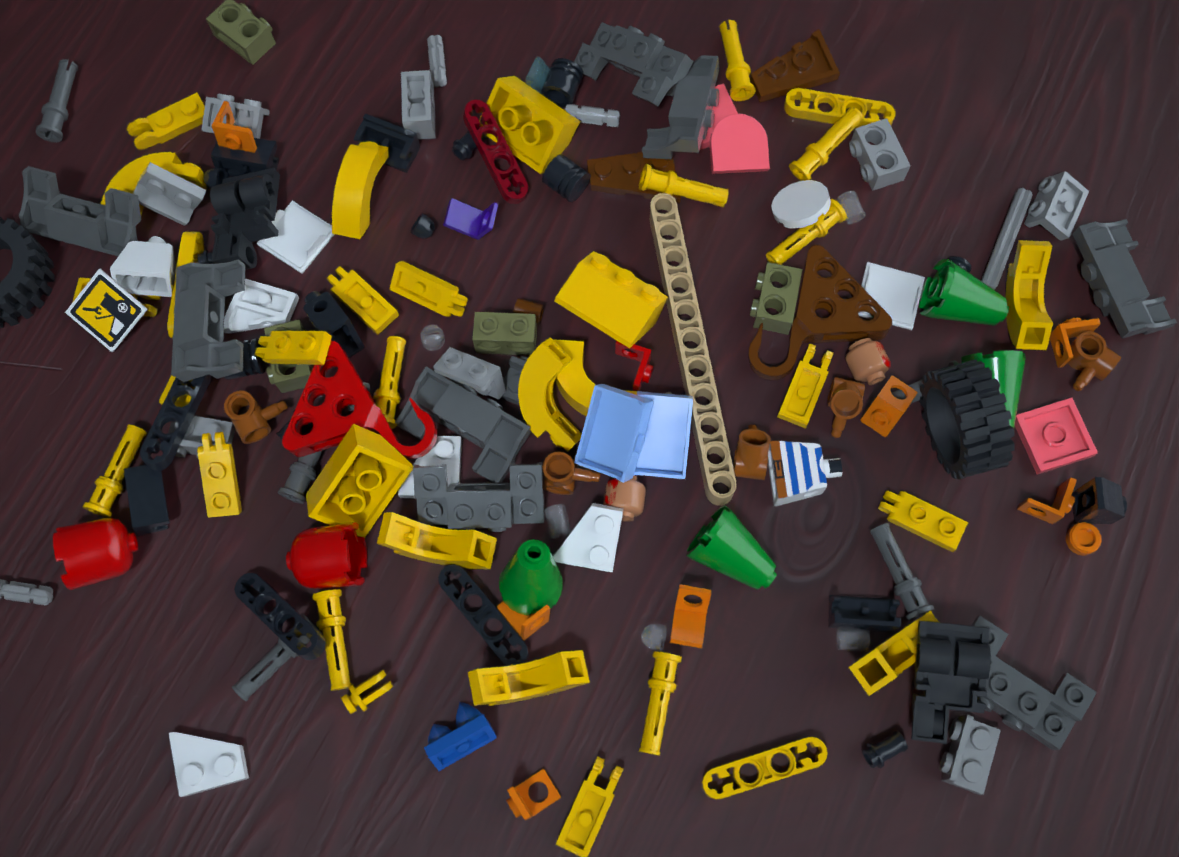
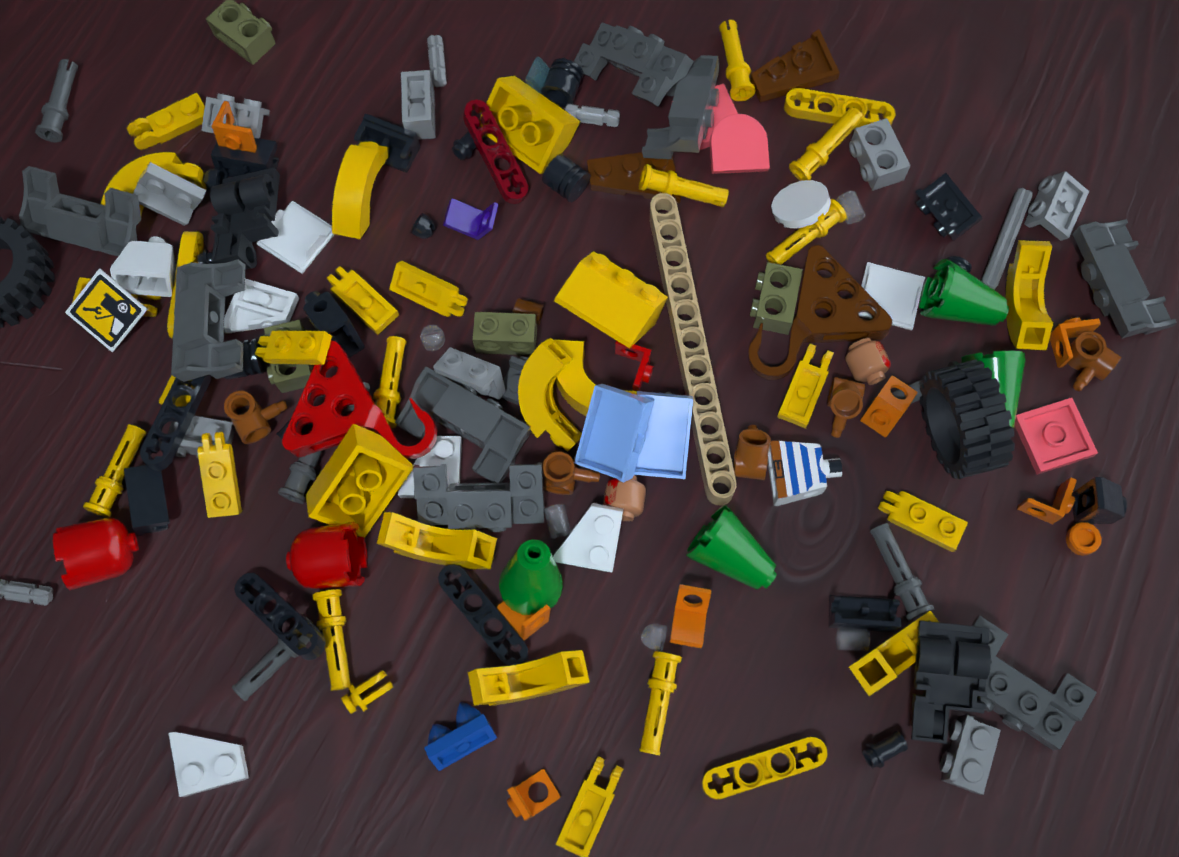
none -> black bracket [915,173,983,241]

